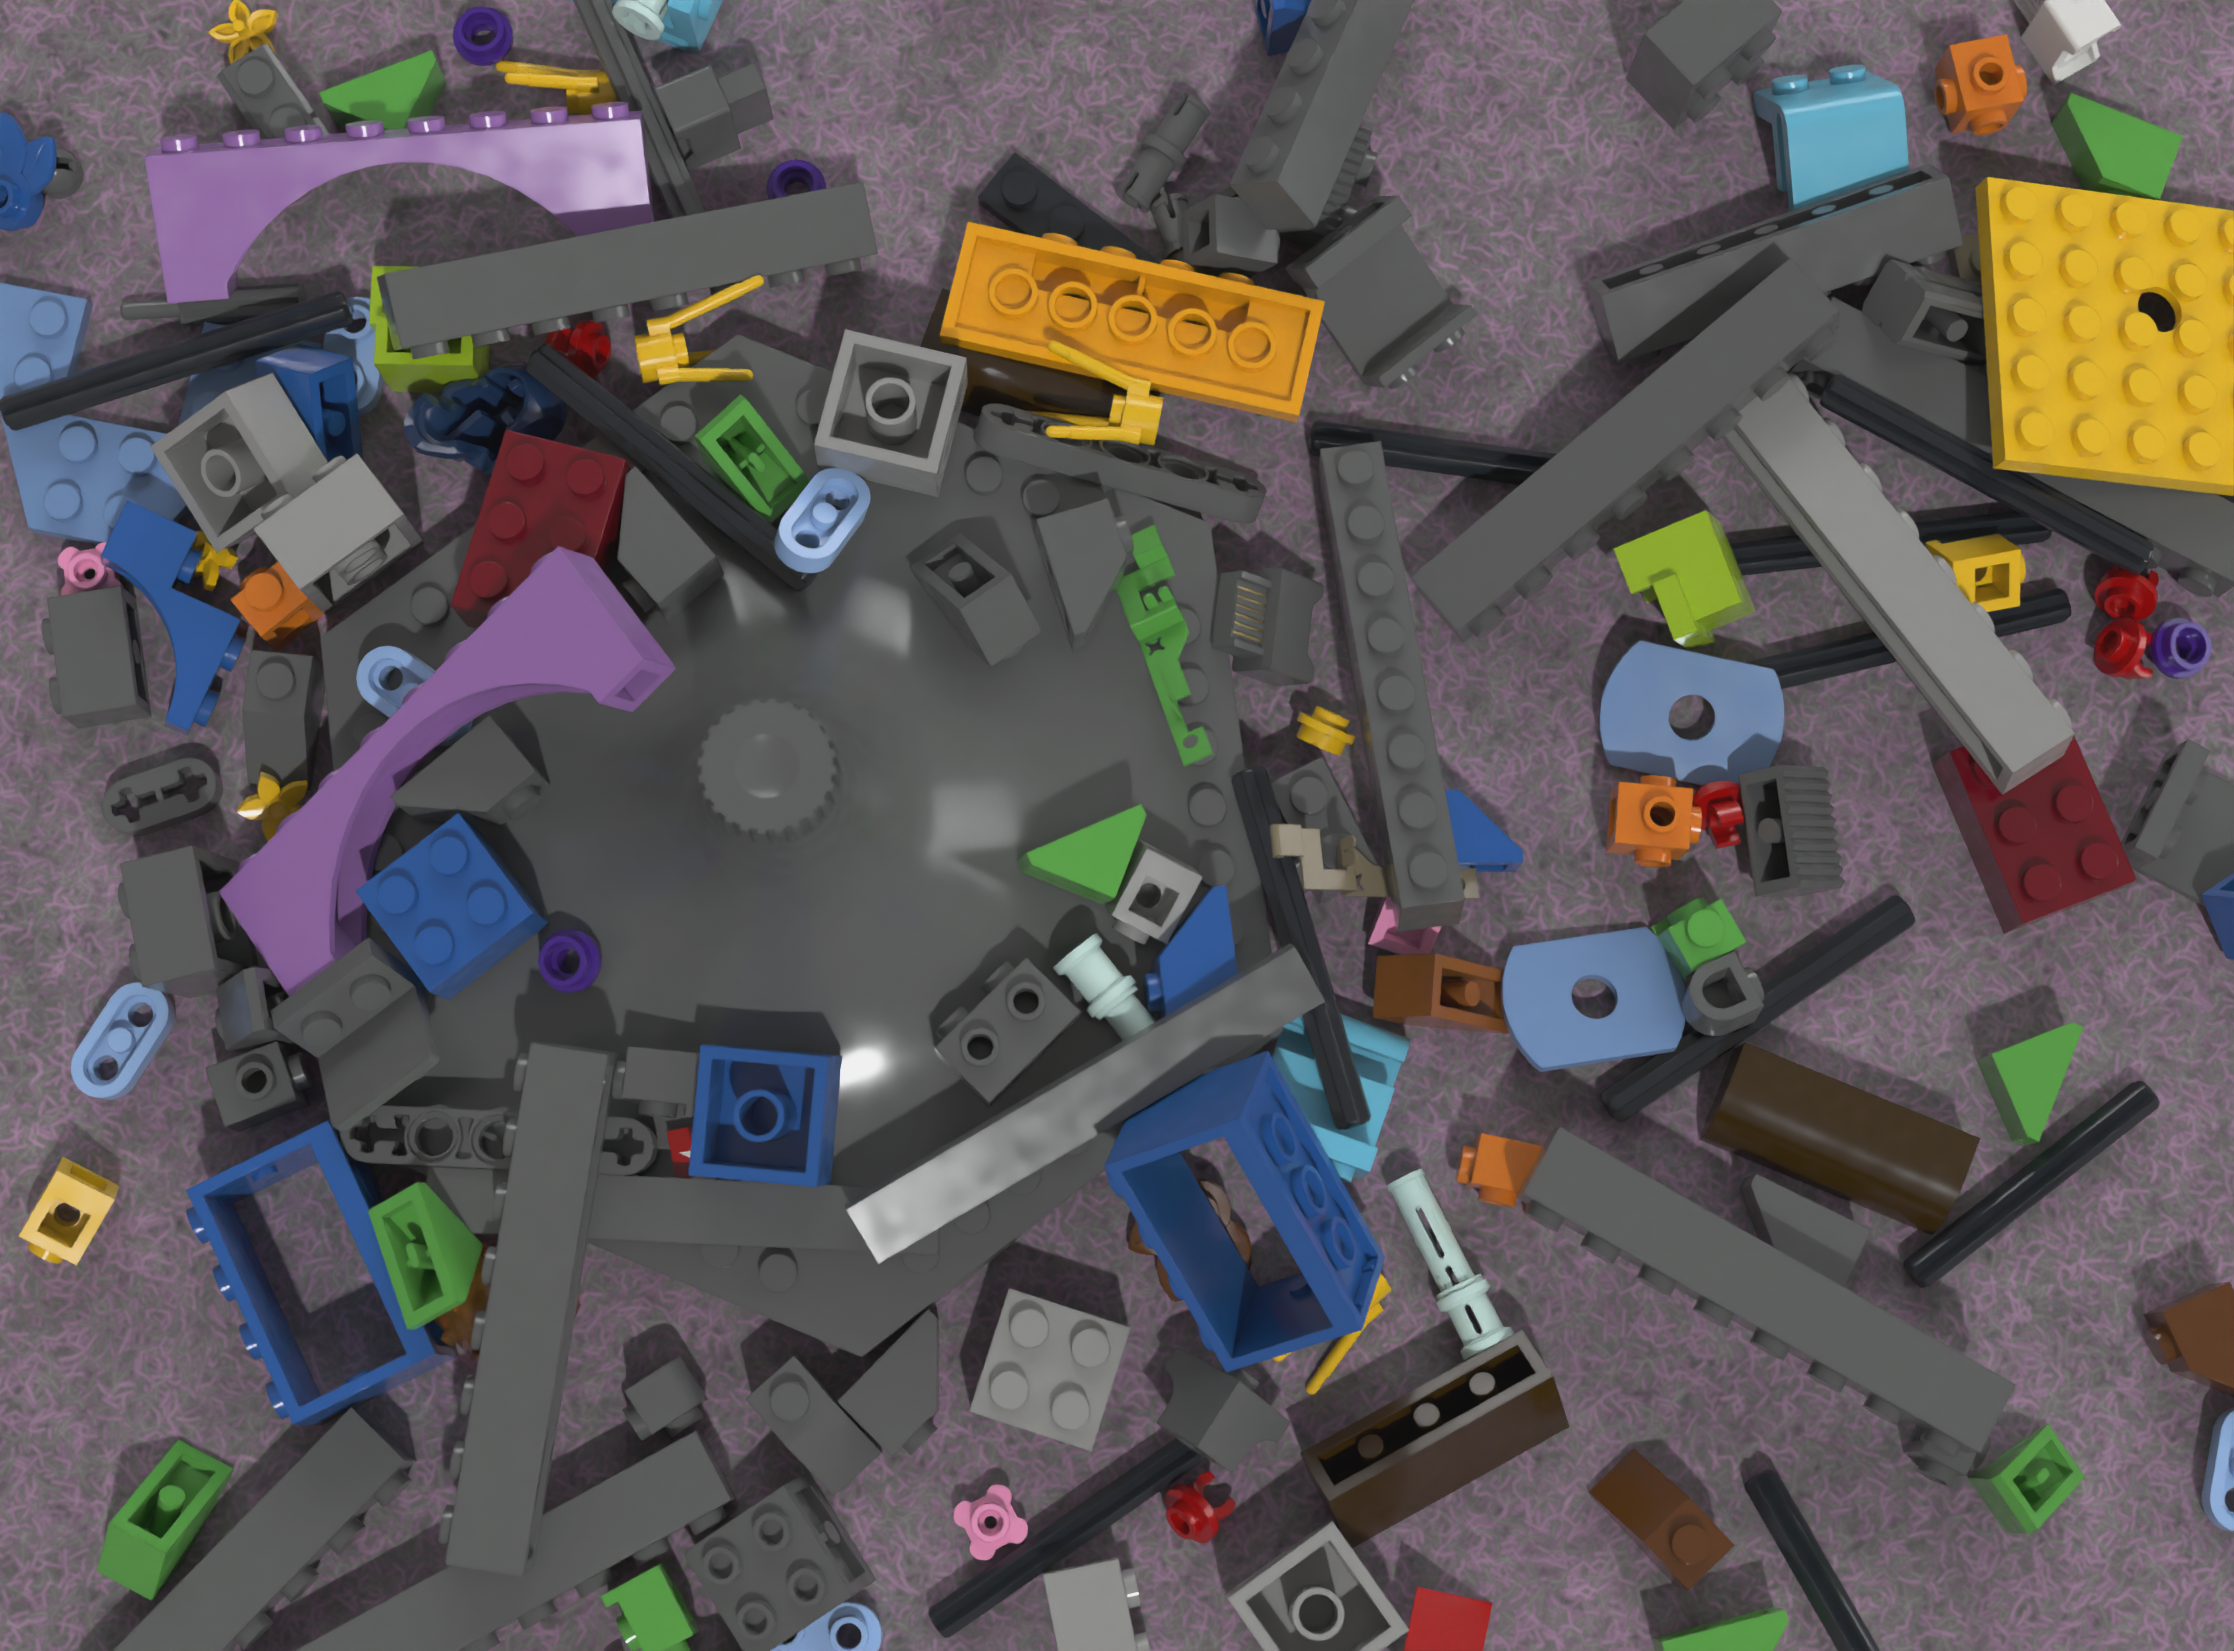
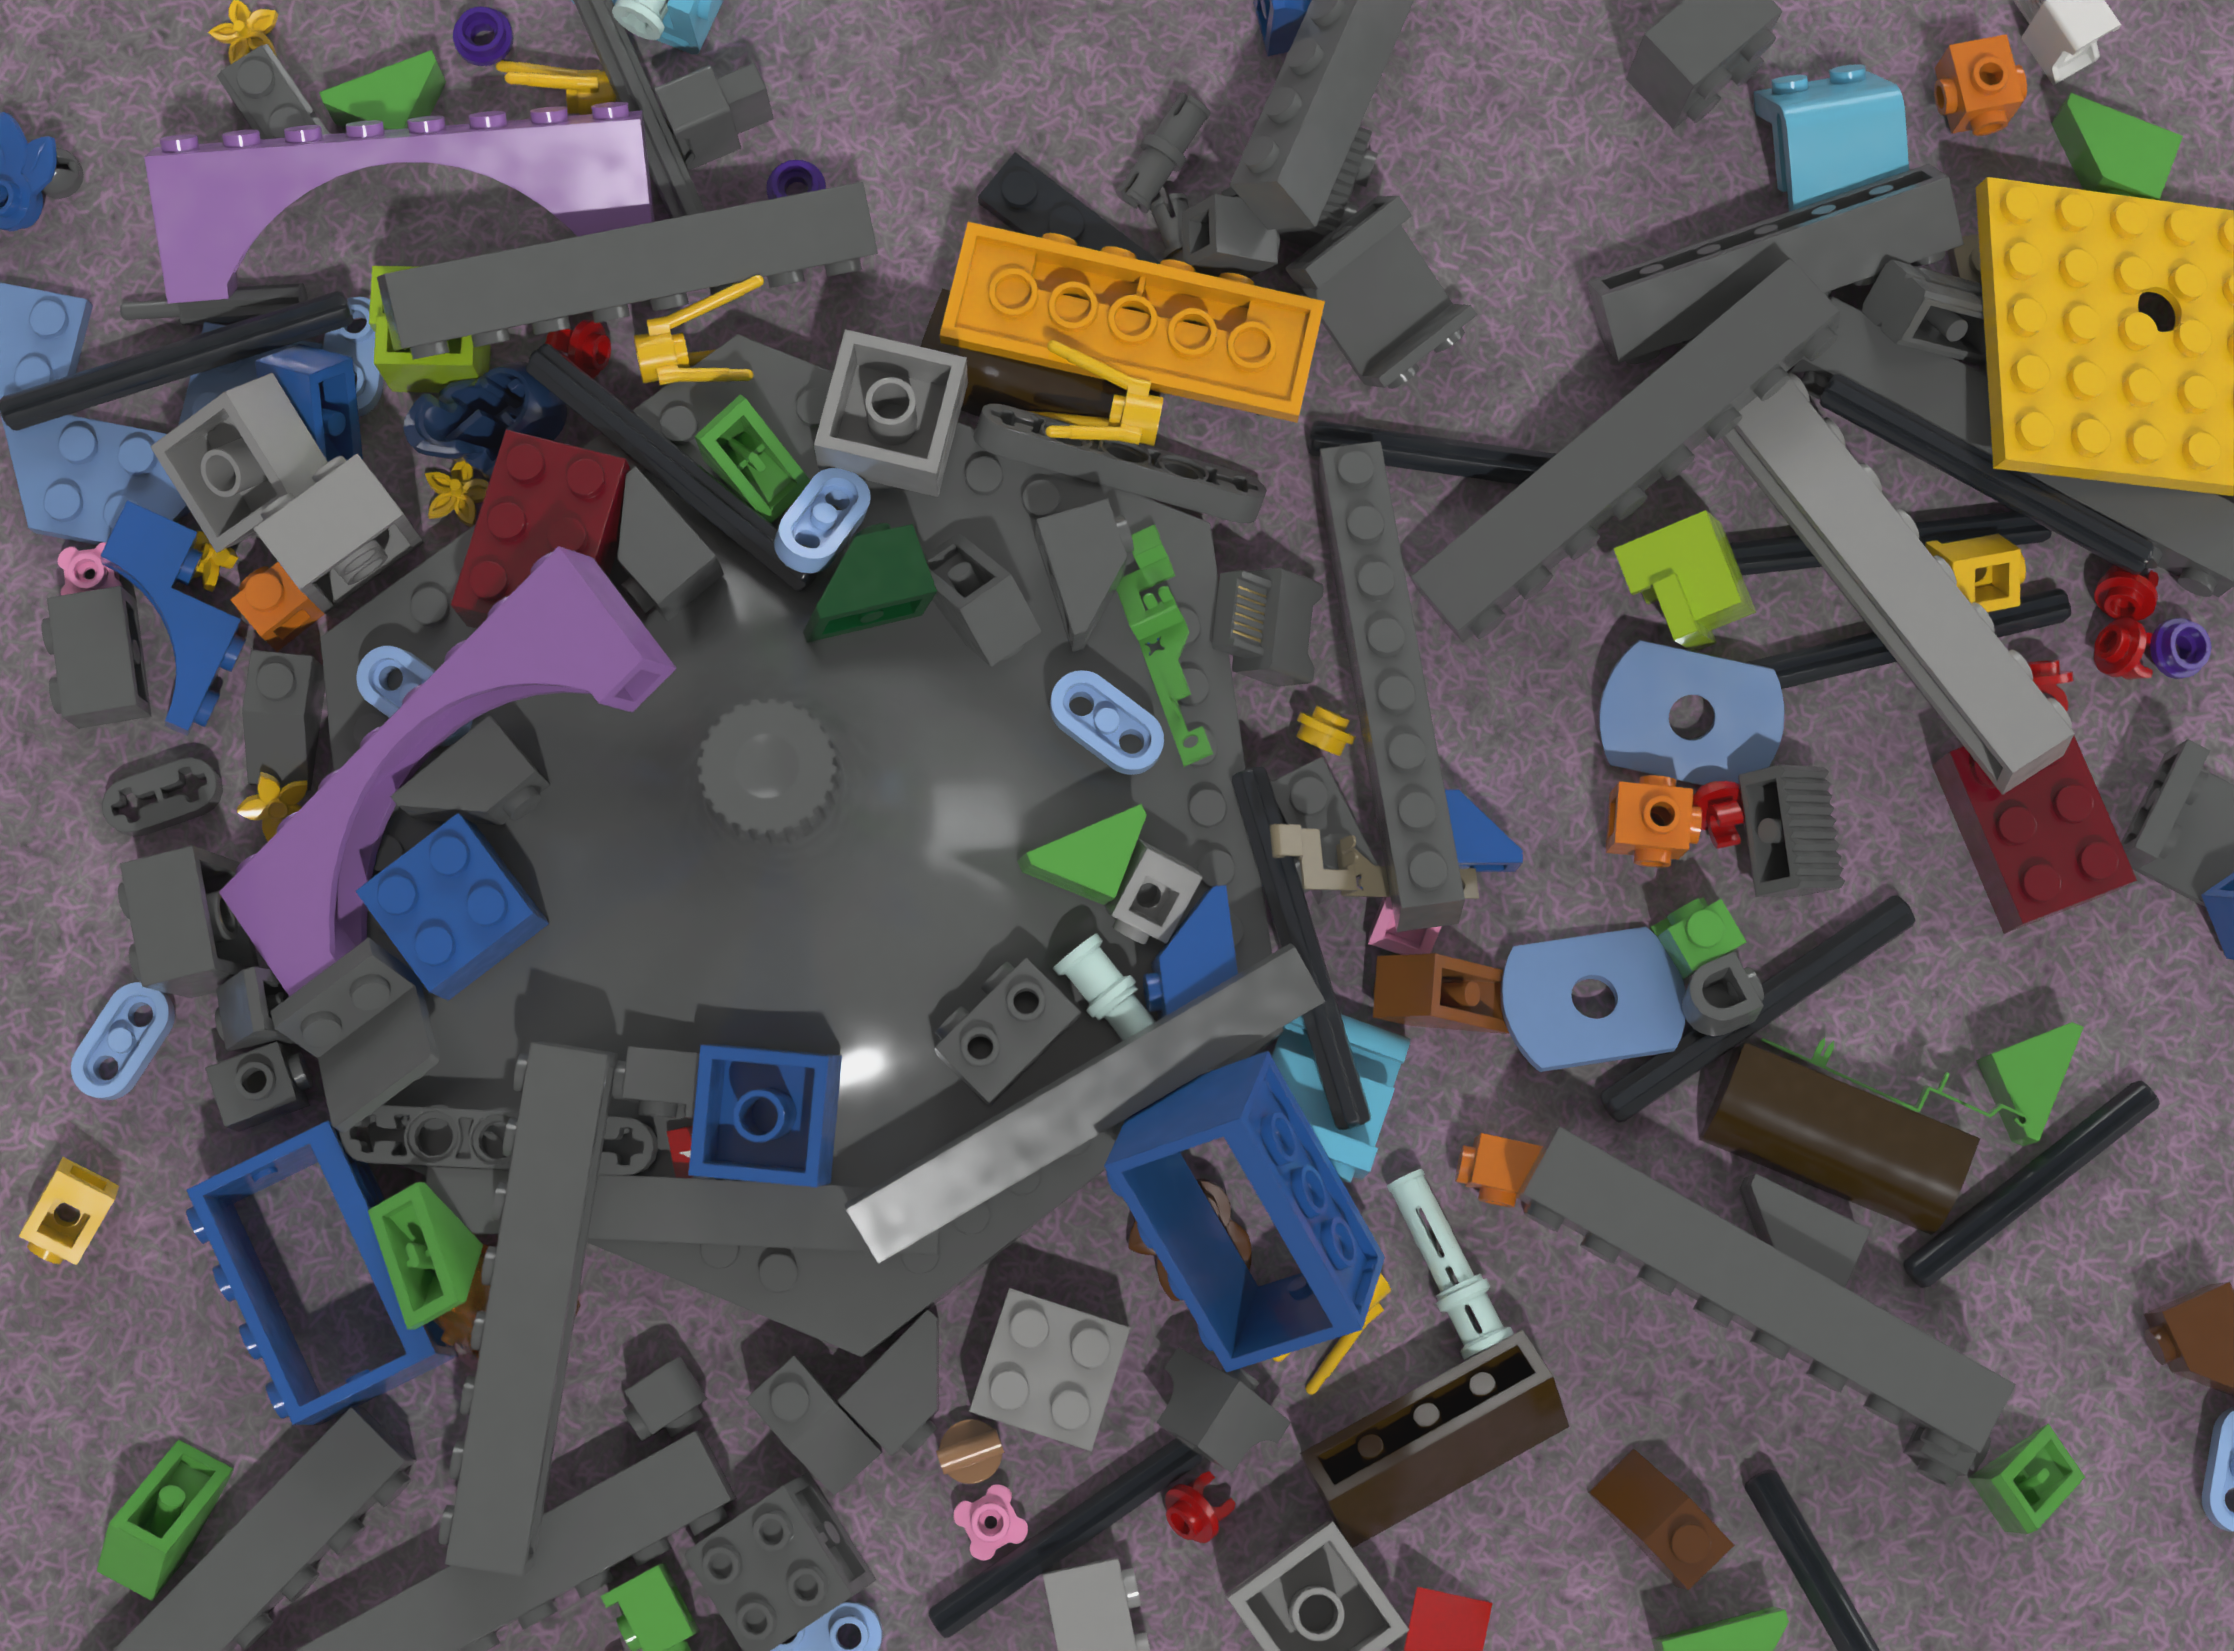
dark purple plate [538,929,602,993] -> none
none -> yellow plant [425,461,489,527]
none -> dark green slope [803,523,937,643]
none -> medium nougat plate [936,1419,1005,1484]
none -> light blue plate [1050,670,1164,775]
none -> bright green piece [1761,1037,2029,1127]
none -> red plate [2027,660,2074,712]

